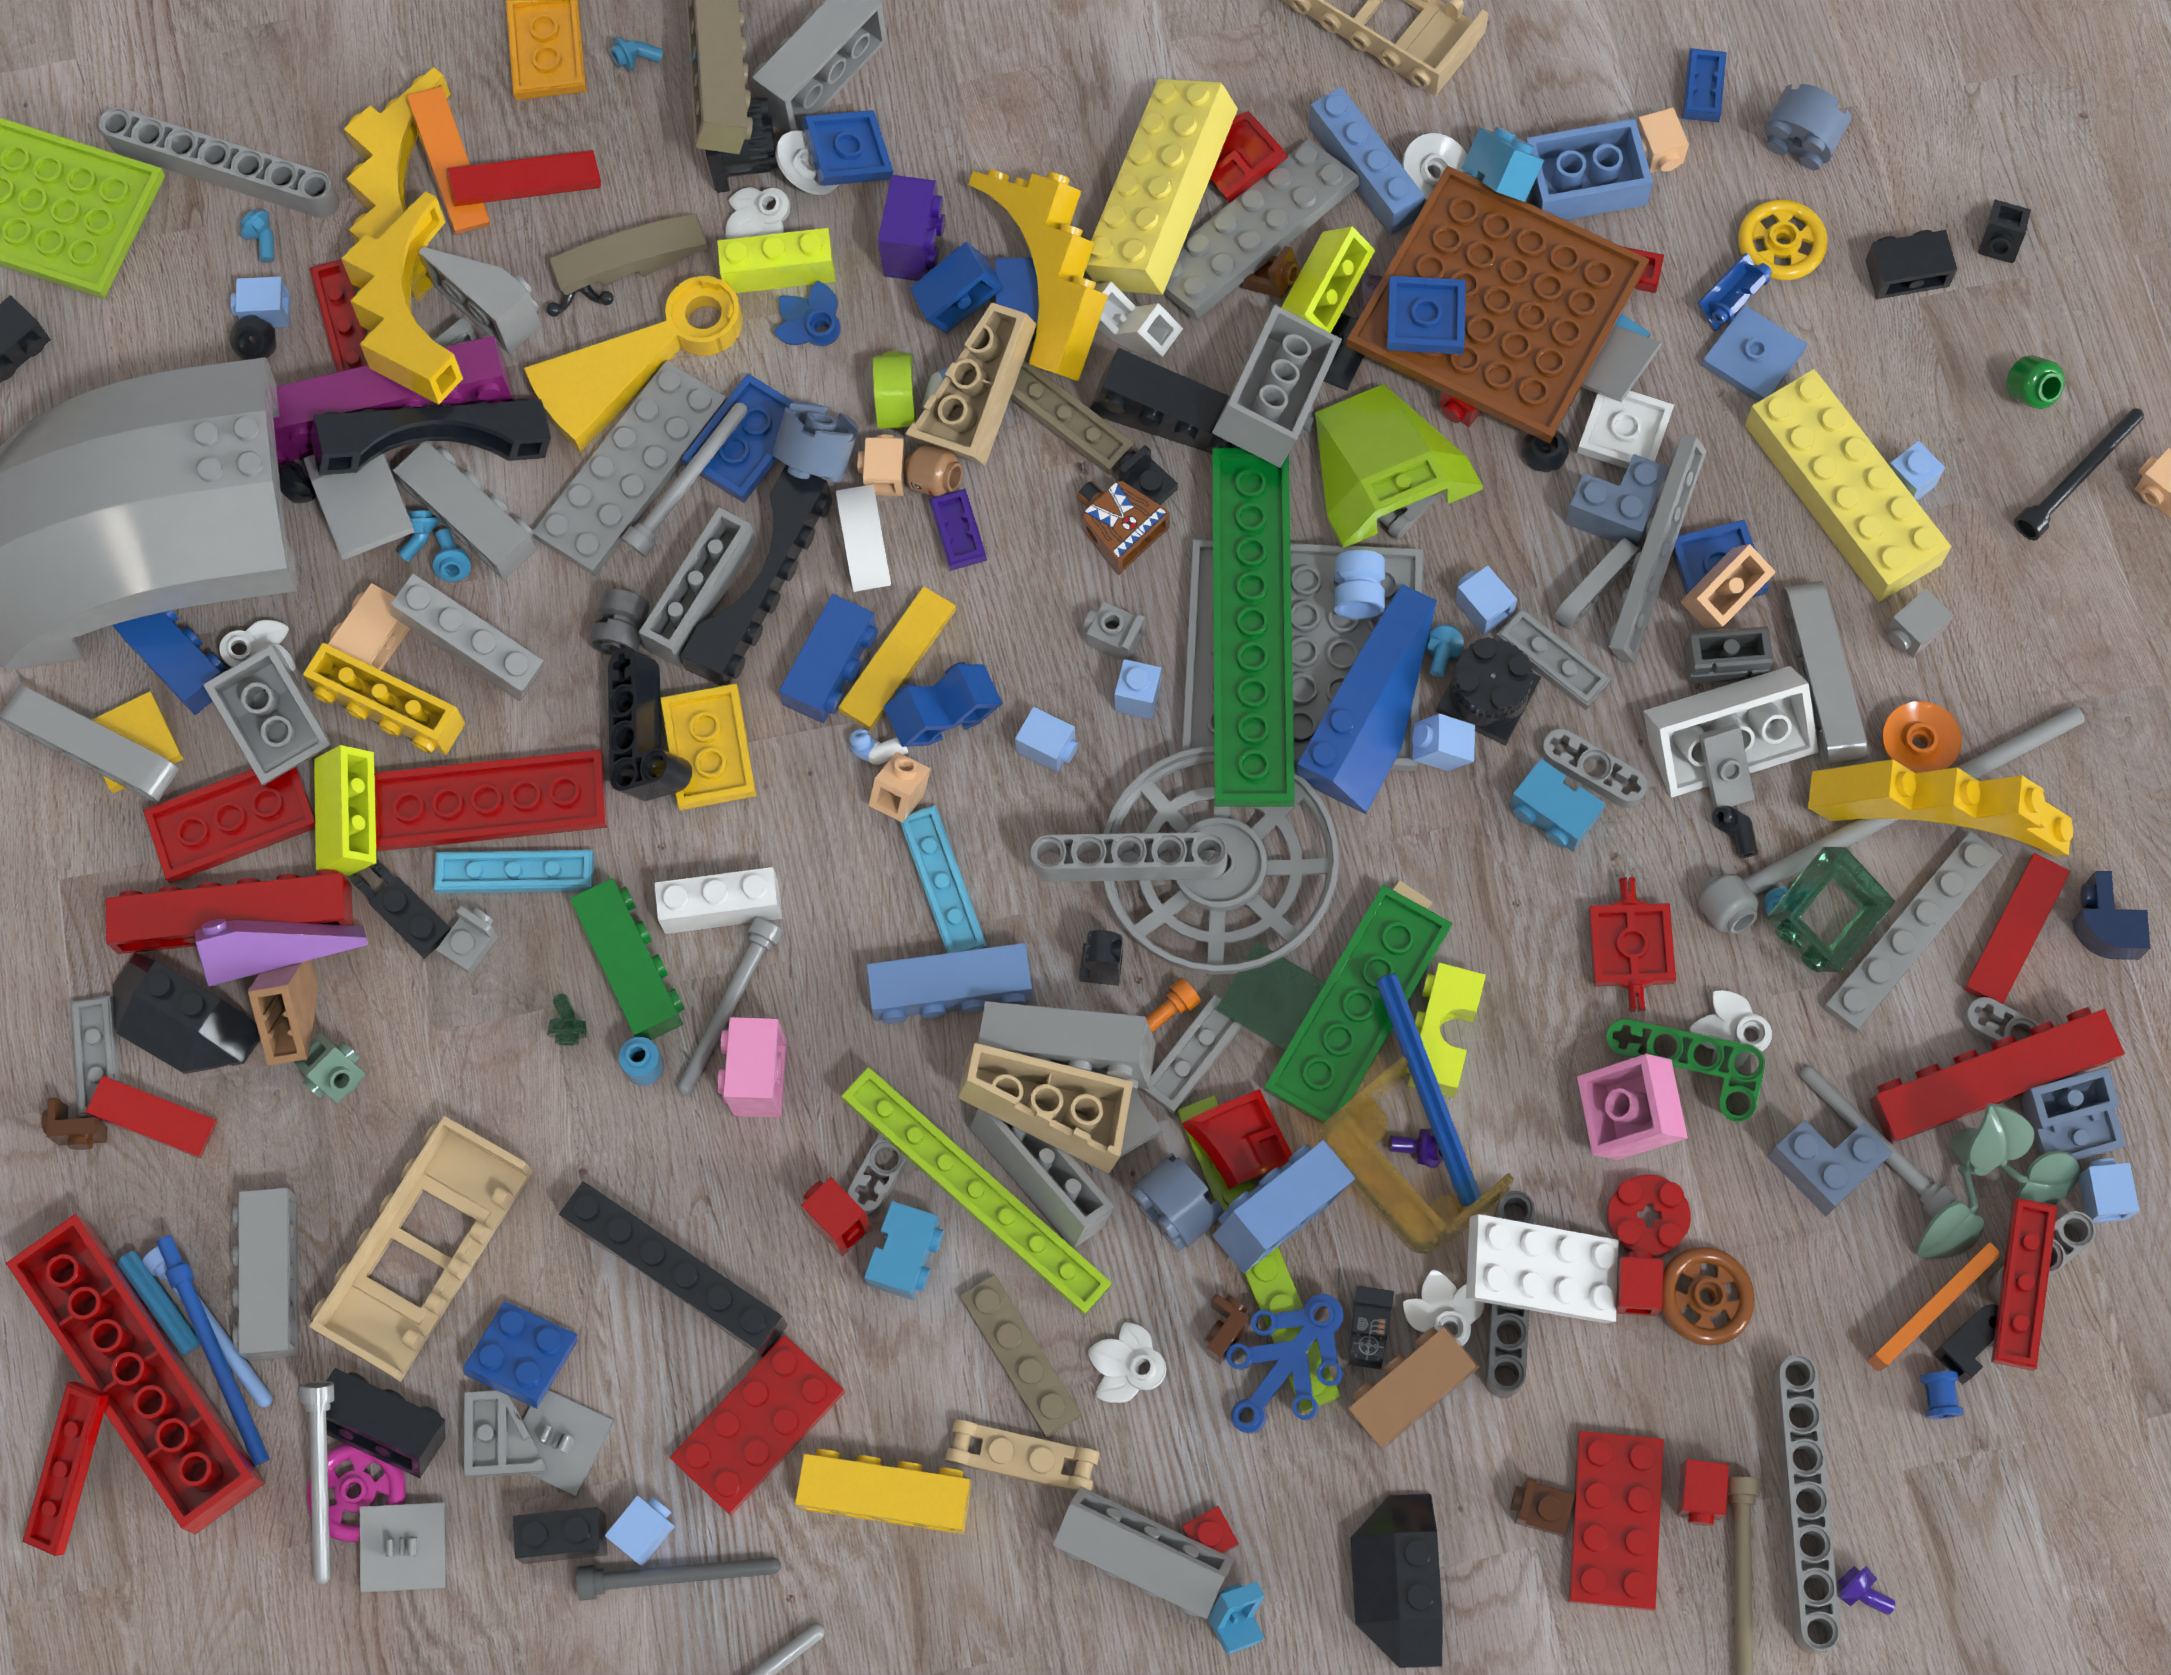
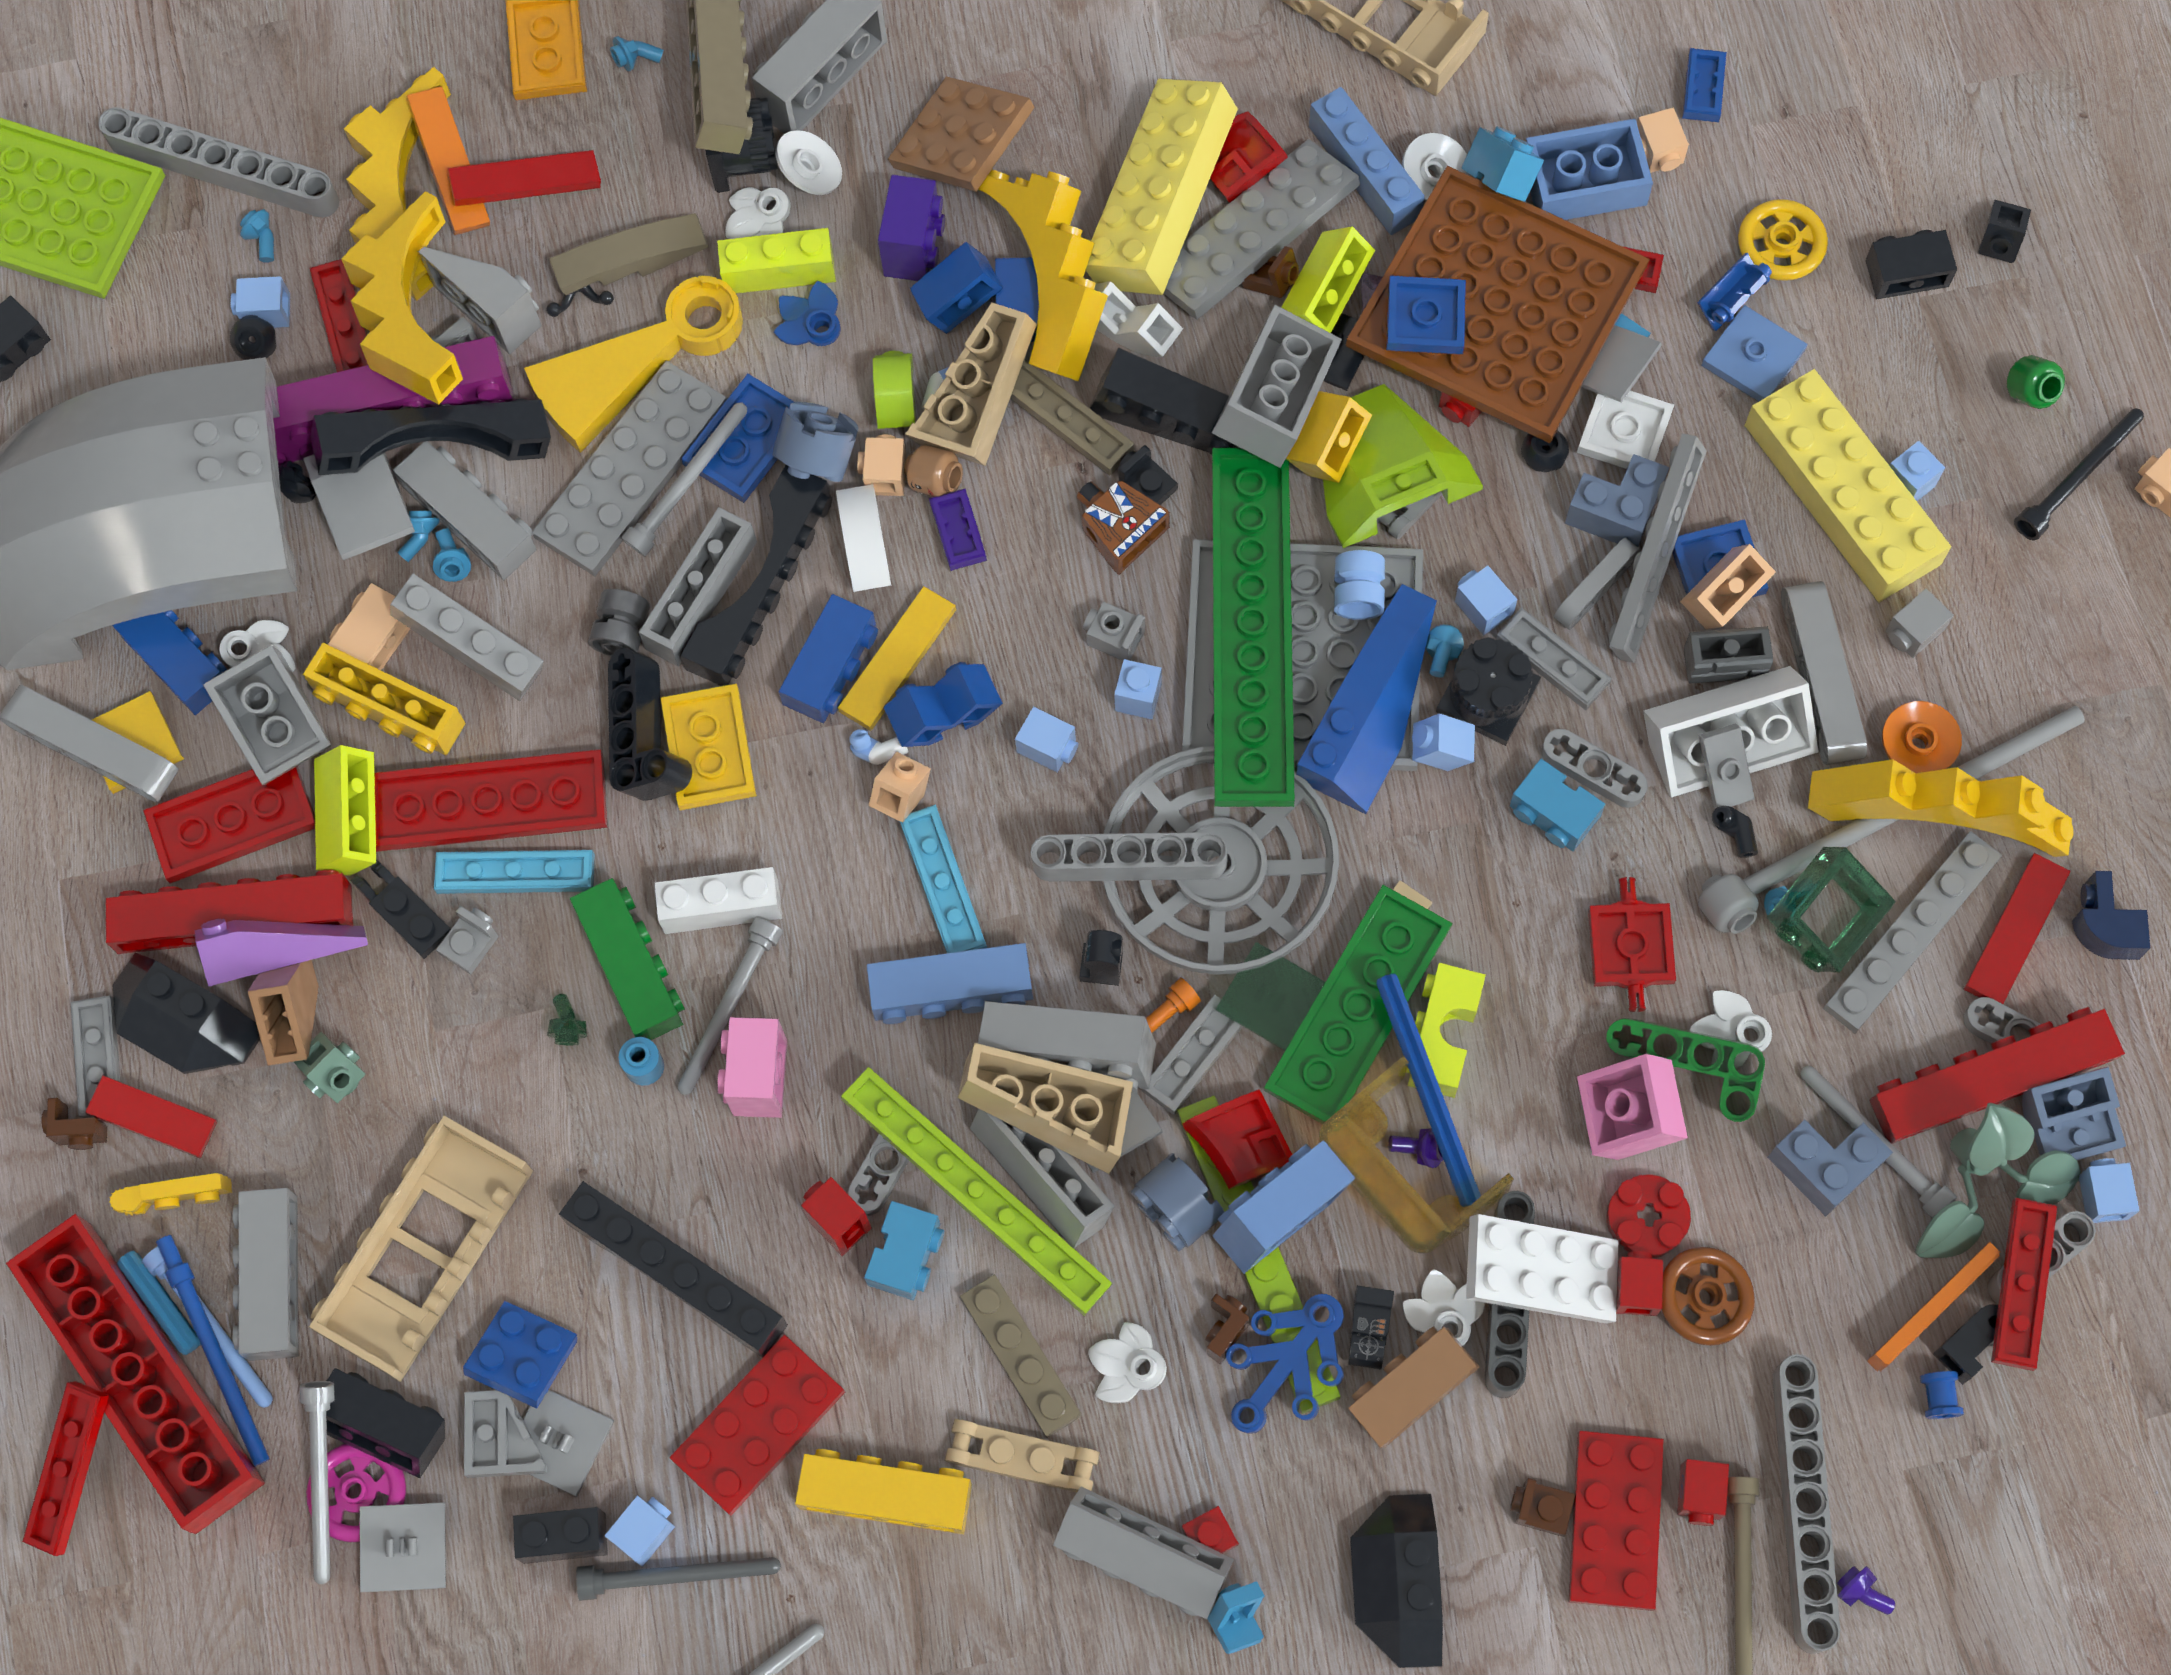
blue plate [802,110,893,186] -> none
sand blue brick [1764,84,1852,170] -> none
none -> yellow hinge [109,1173,232,1216]
none -> medium nougat plate [888,76,1035,192]
none -> yellow brick [1286,391,1372,483]

